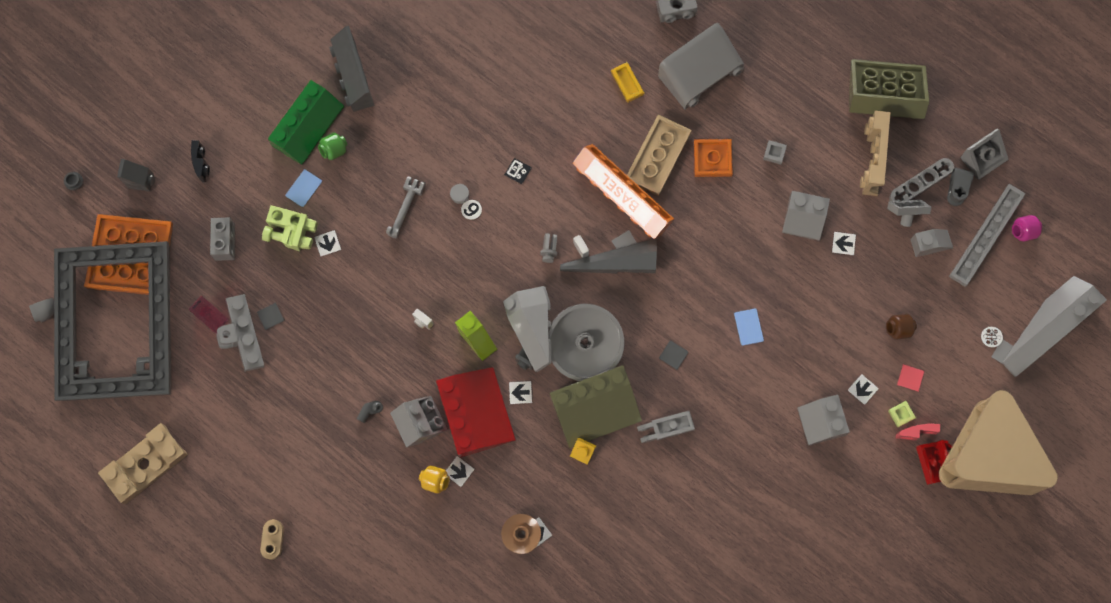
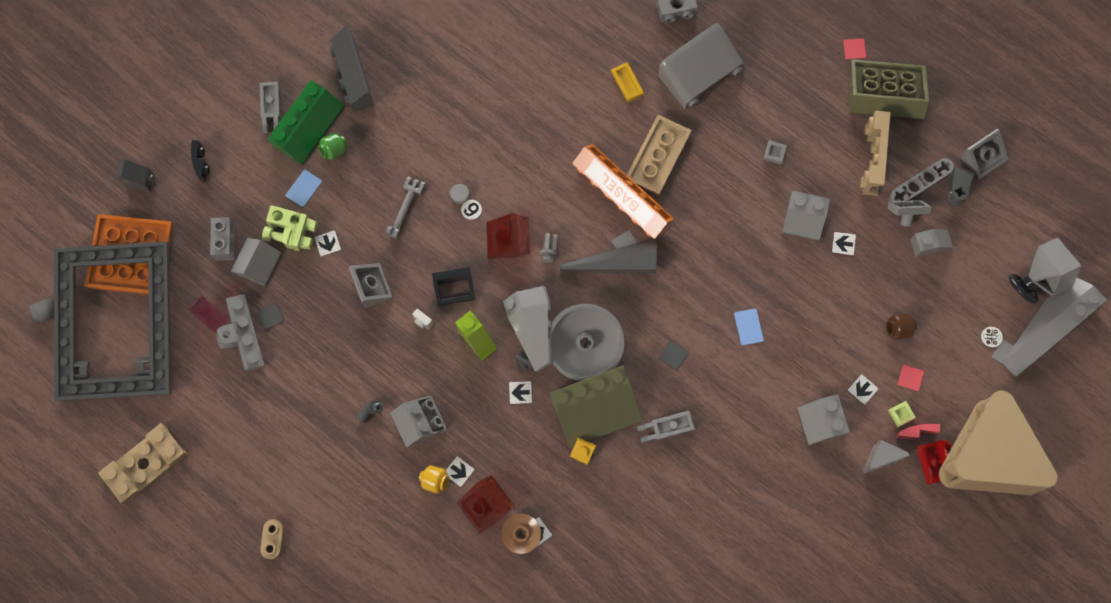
dark grey plate [64,172,83,190] -> none
red slope [436,367,516,458] -> none
black sticker [504,158,532,184] -> none
white tile [573,235,589,258] -> none
orange tile [694,139,733,177] -> none
light grey plate [949,184,1025,287] -> none
dark pink head [1012,215,1042,242] -> none
none -> light grey slope [231,238,282,287]
none -> light grey hinge [260,82,281,133]
none -> light grey slope [349,263,392,308]
none -> black tile [432,267,476,306]
none -> clear red slope [457,475,515,535]
none -> clear red slope [486,213,530,259]
none -> coral sticker [843,38,866,59]
none -> light grey slope [863,440,909,474]
none -> light grey piece [1009,238,1081,304]

